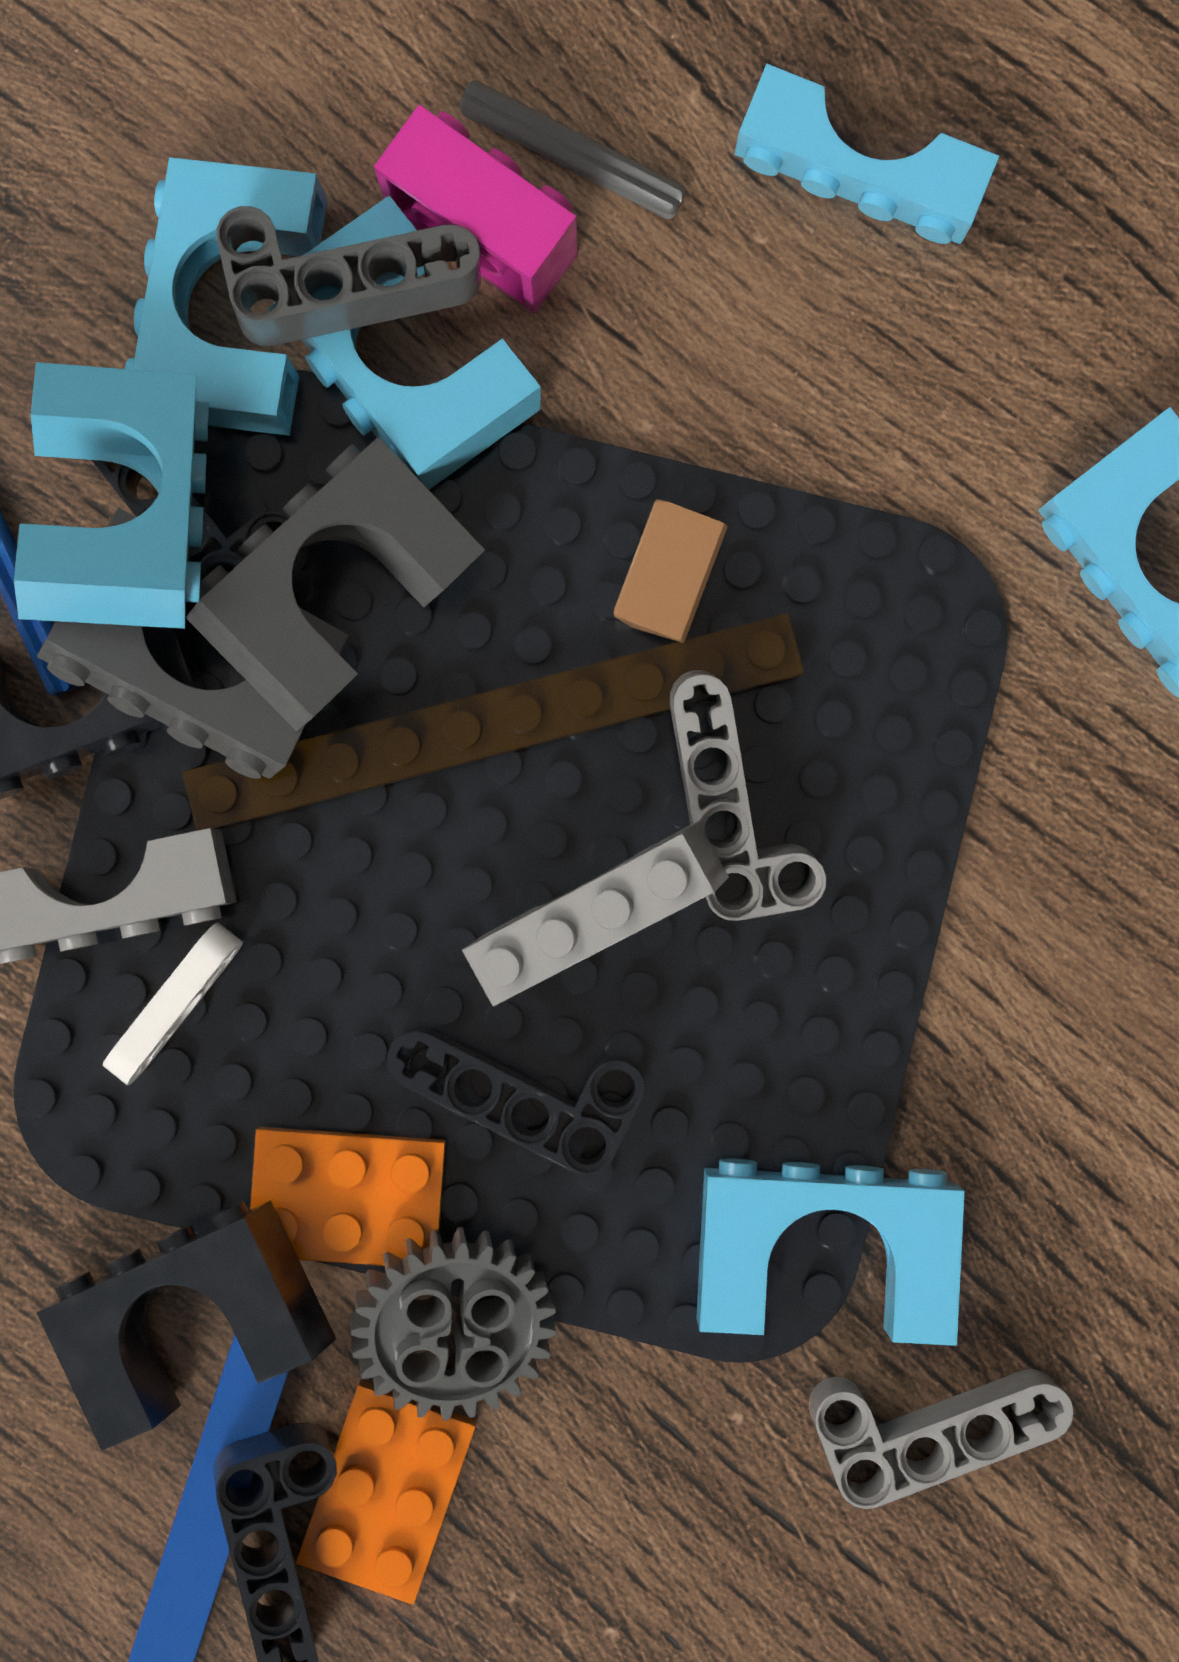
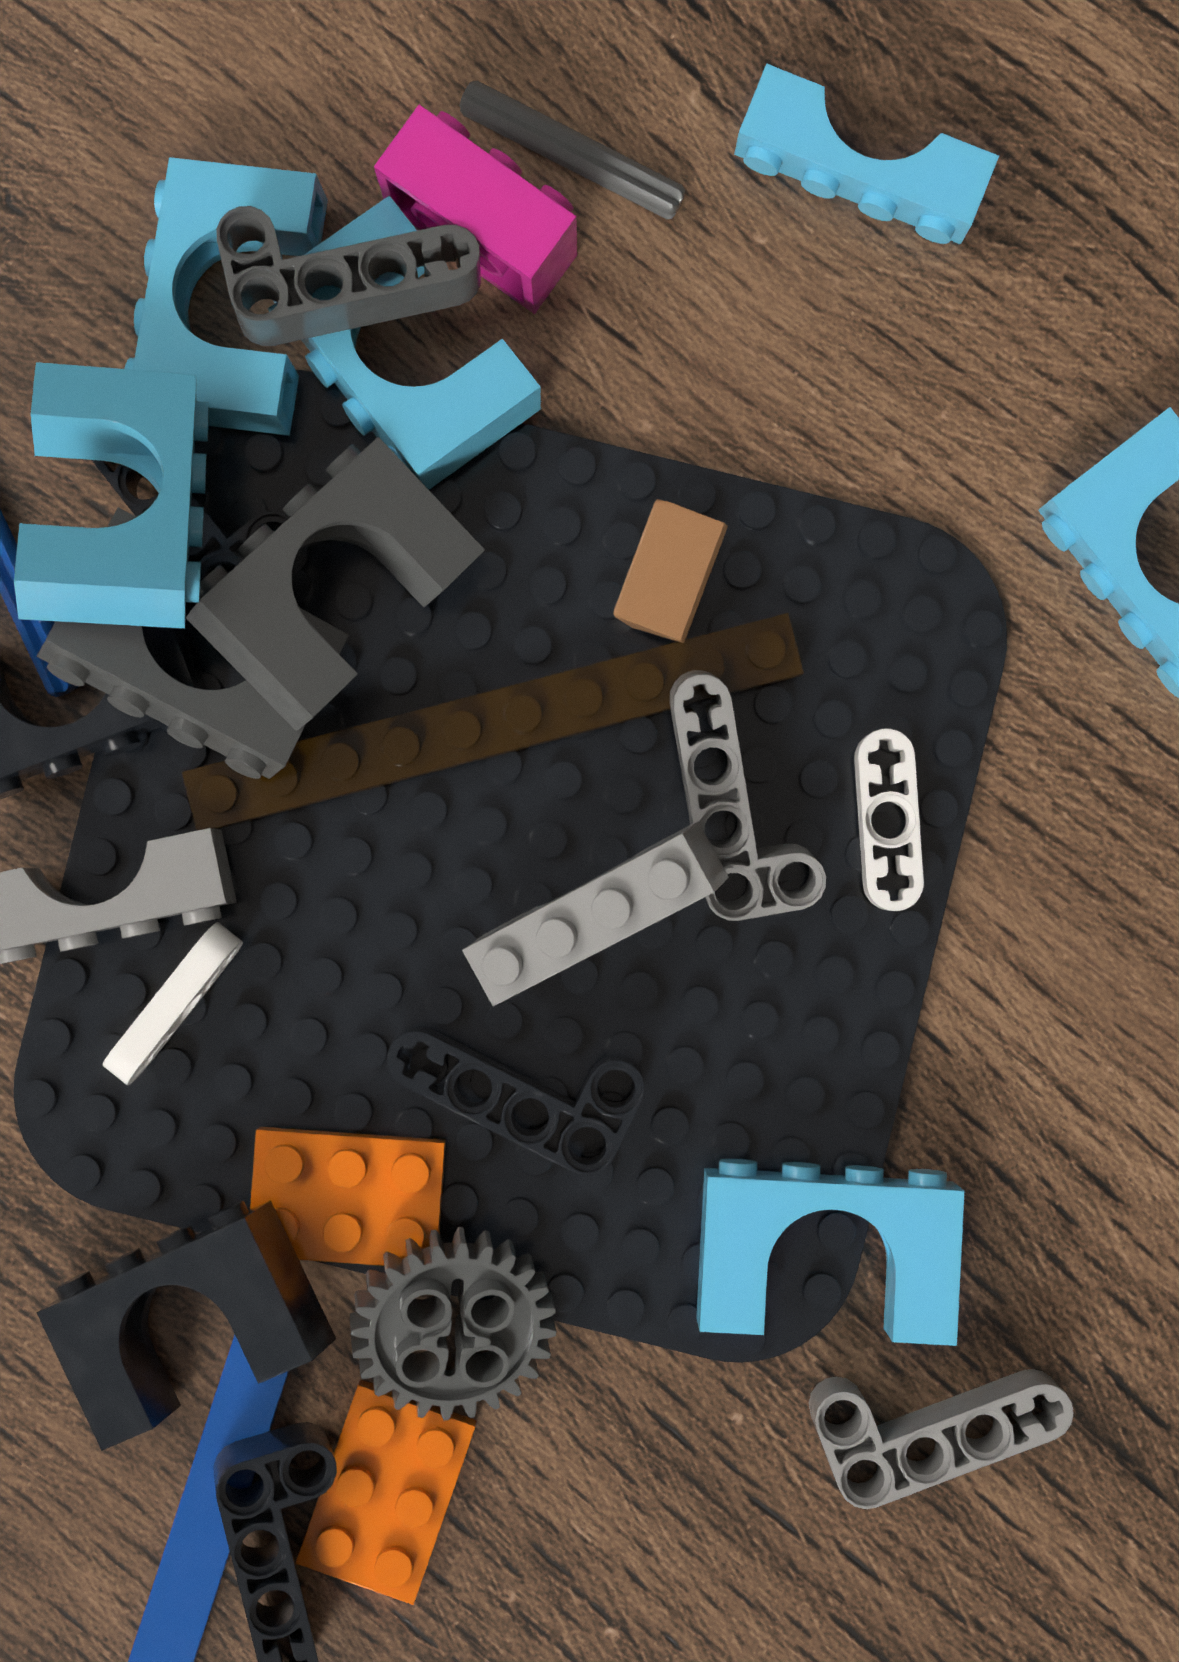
none -> white beam [854,729,924,911]

